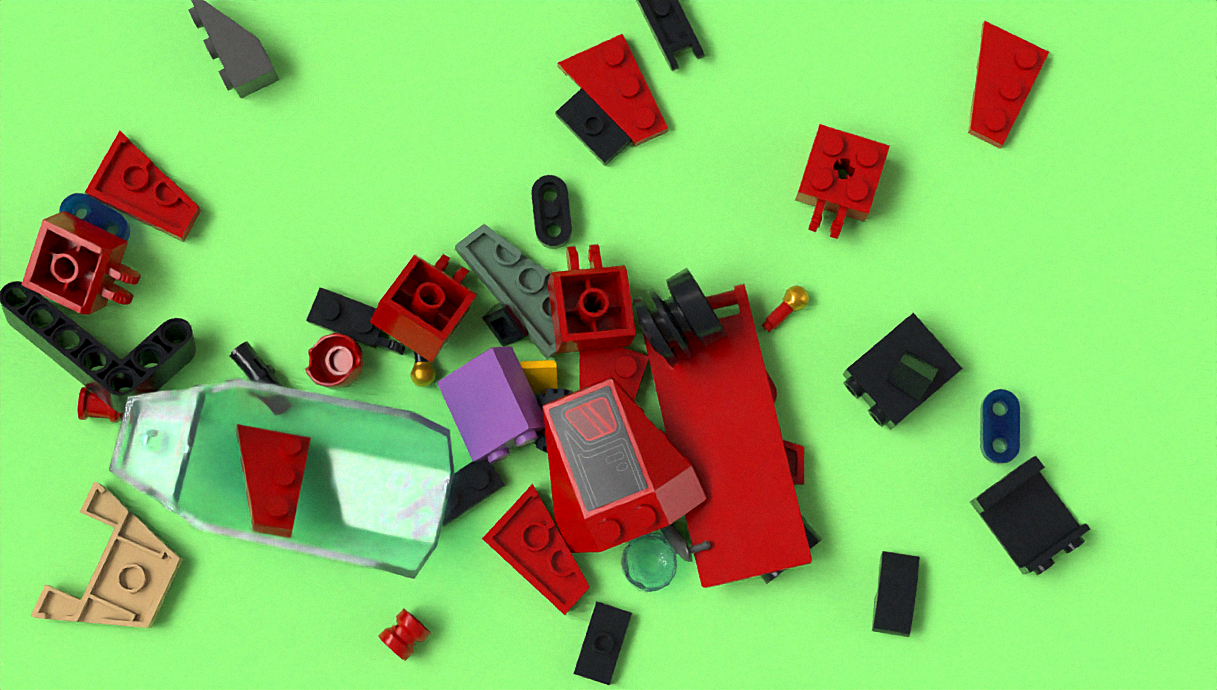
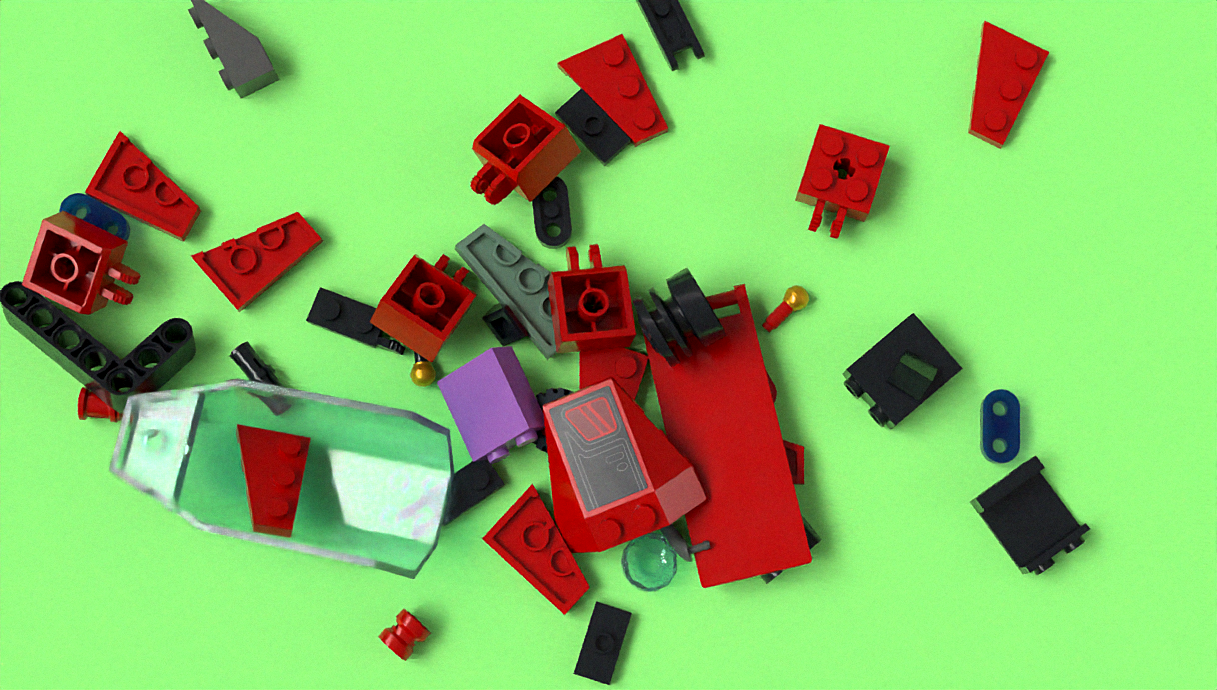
tan wing [31,481,183,628] -> none
red hair [305,333,363,390] -> none
yellow slope [520,360,558,395] -> none
black slope [872,551,920,637] -> none
none -> red wing [191,212,323,312]
none -> red hinge [470,94,581,205]

